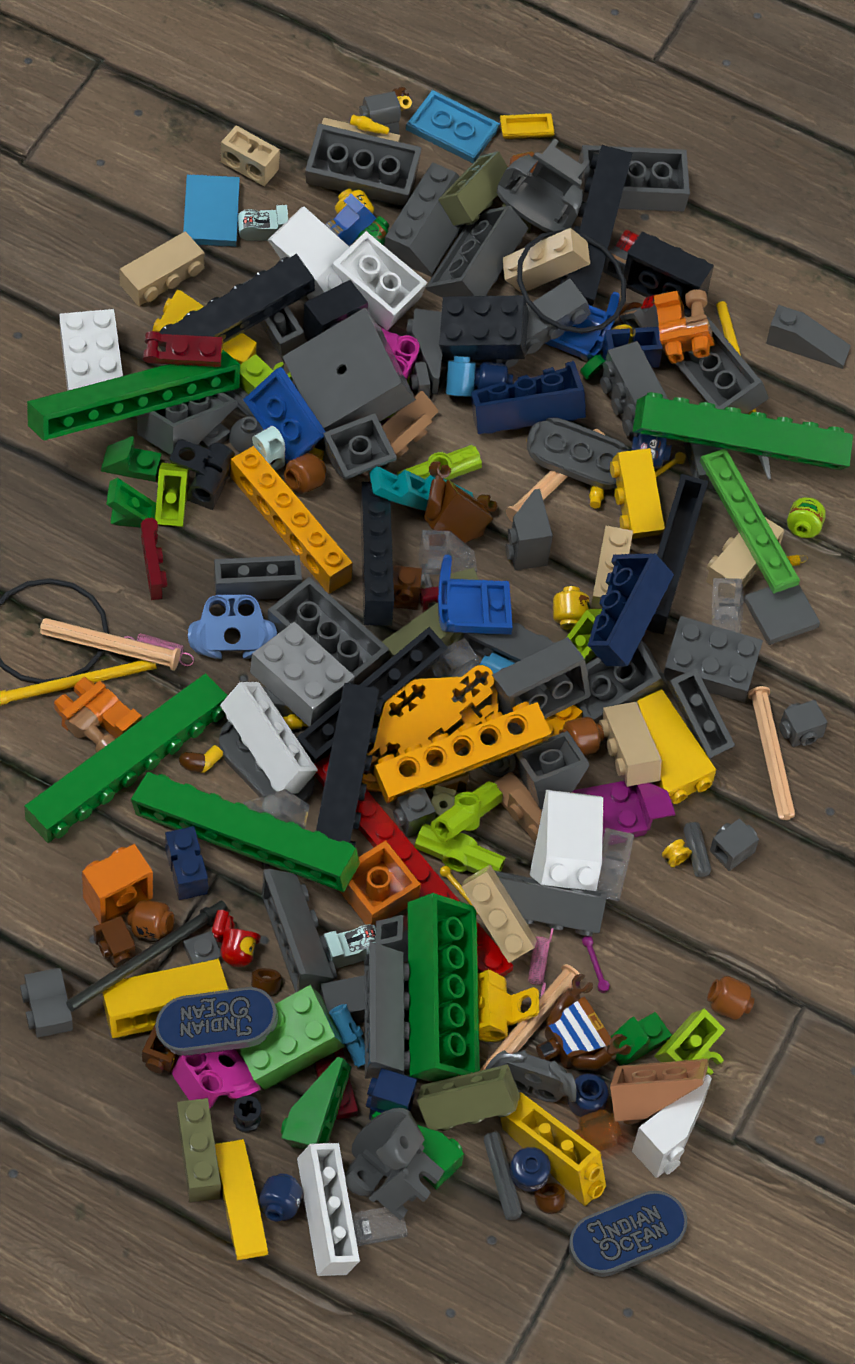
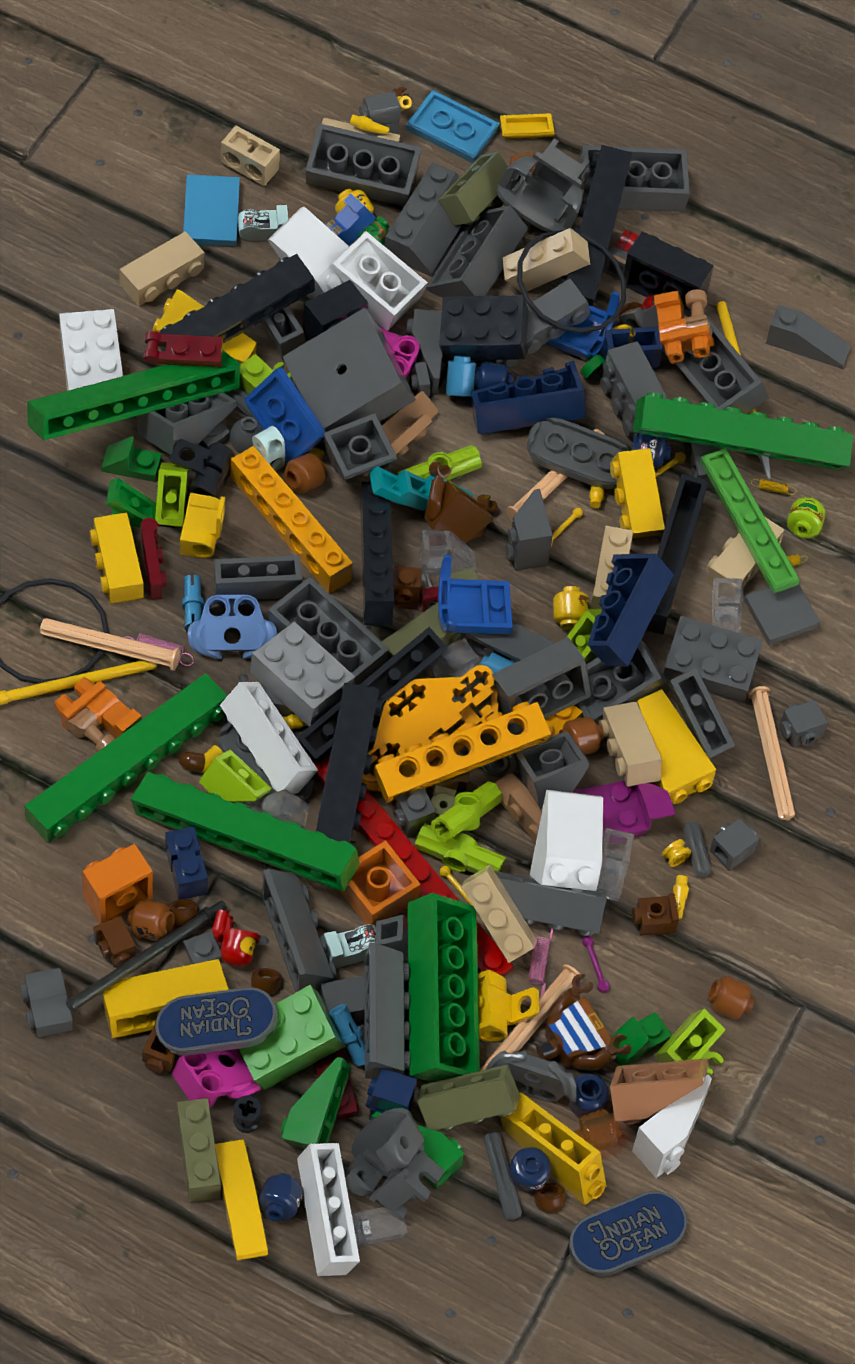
none -> yellow brick [89,513,144,604]
none -> reddish brown piece [168,899,197,927]
none -> yellow piece [180,493,226,558]
none -> dark azure pin [182,575,204,632]
none -> lime slope [199,750,272,802]
none -> yellow hinge [551,508,583,547]
none -> reddish brown brick [632,893,679,936]
none -> yellow piece [673,875,689,919]
none -> yellow piece [751,479,797,495]

